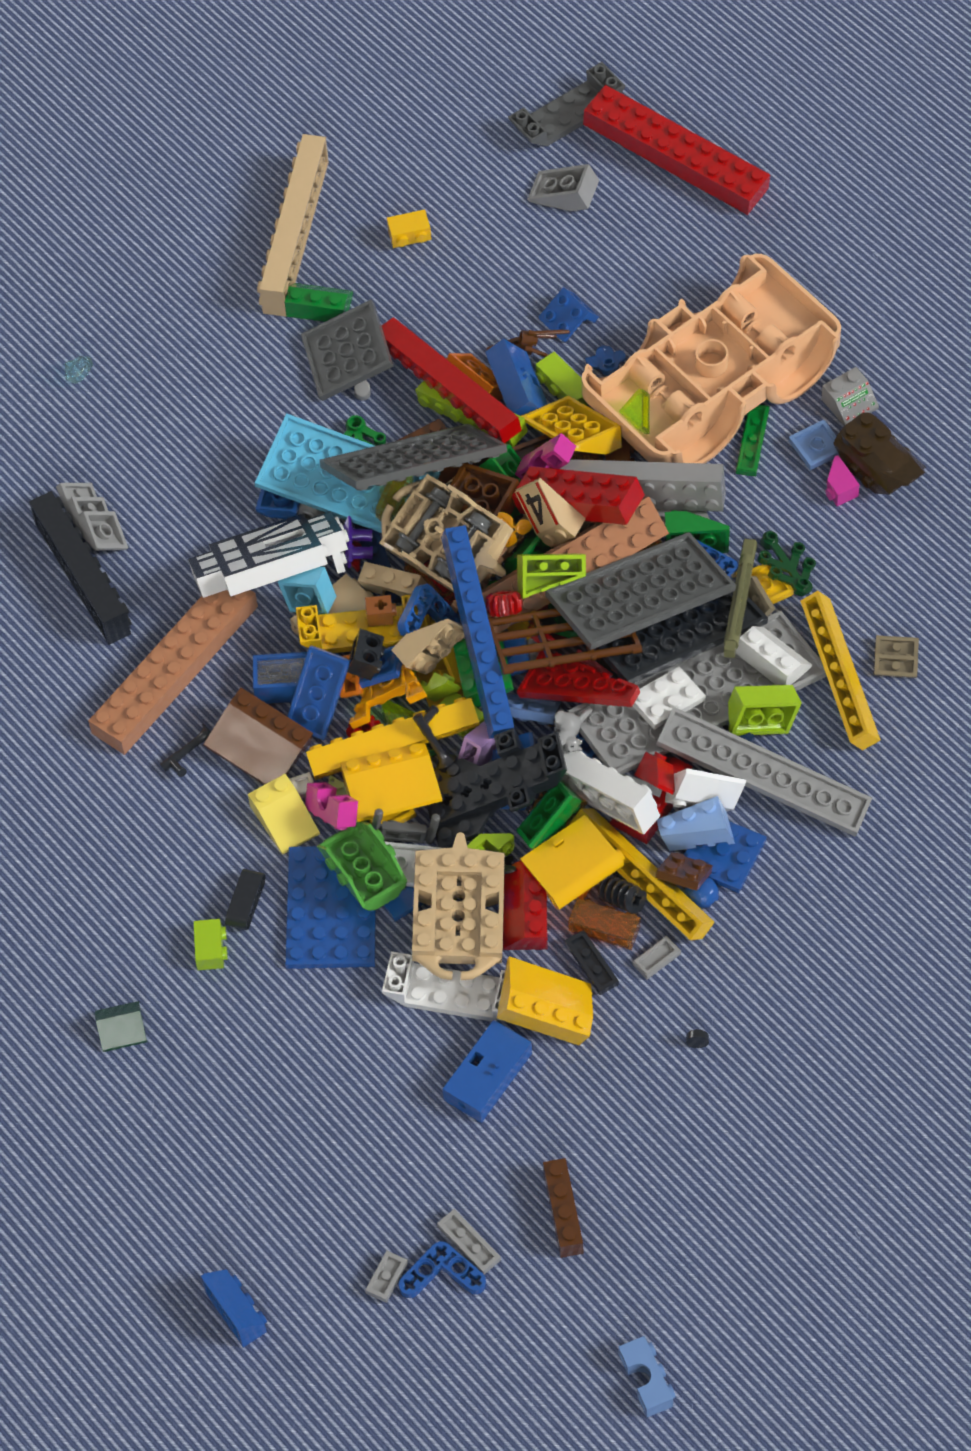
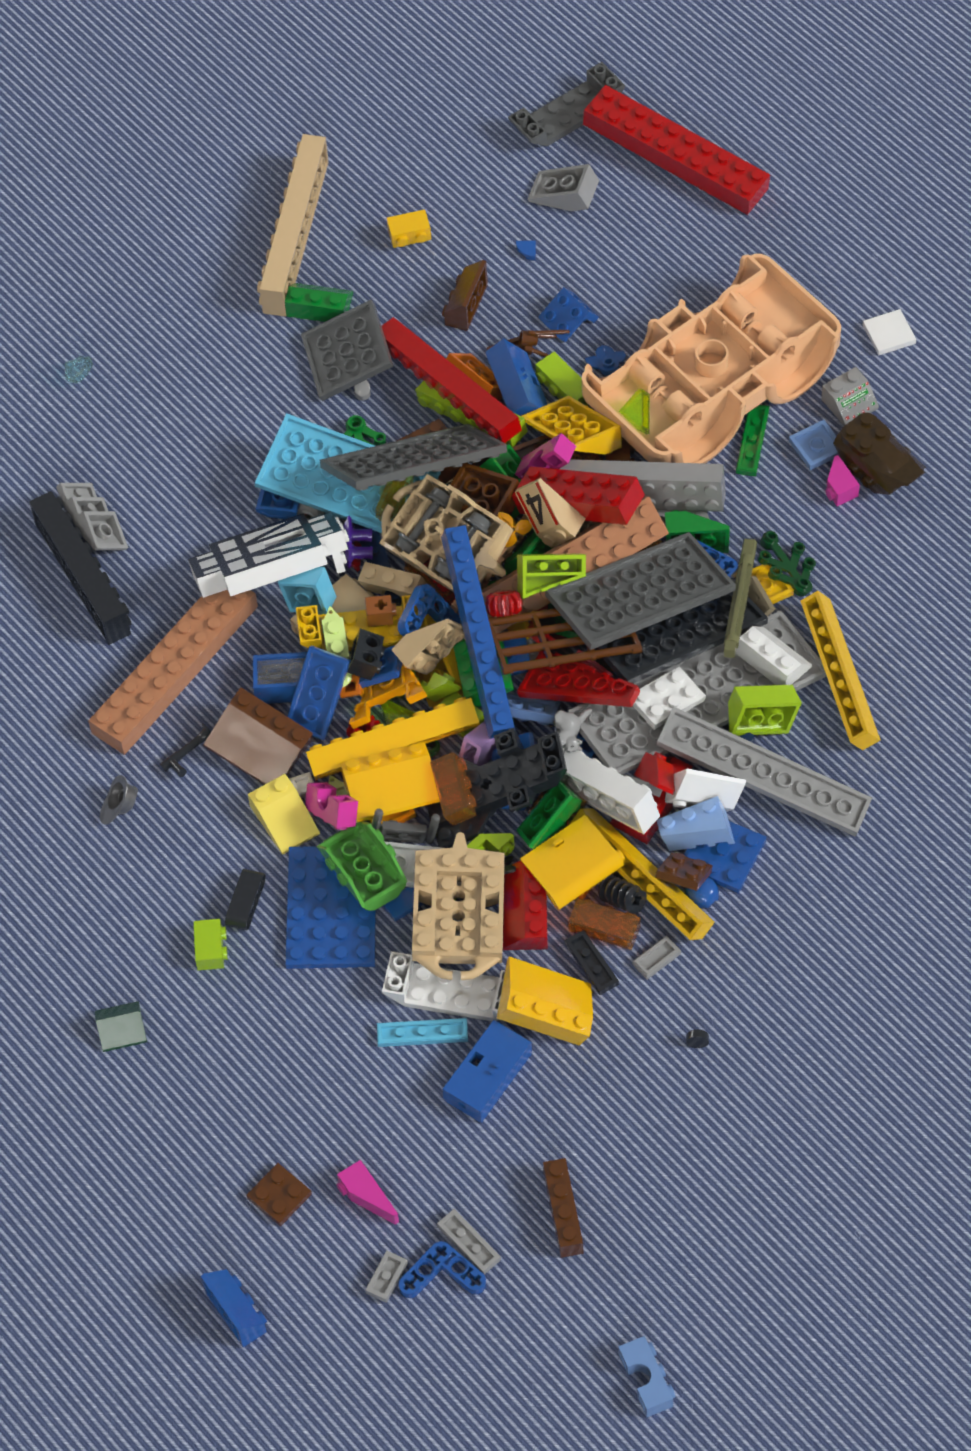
black piece [413,705,456,769] -> none
dark tan slope [874,635,919,678] -> none
none -> flat silver piece [100,775,138,825]
none -> reddish brown plate [246,1163,312,1227]
none -> yellowish green plate [321,606,352,688]
none -> dark pink slope [336,1160,399,1225]
none -> medium azure tile [377,1018,468,1047]
none -> clear orange brick [430,752,477,826]
none -> reddish brown slope [442,260,488,331]
none -> blue tile [516,240,536,261]
none -> white tile [863,309,916,356]

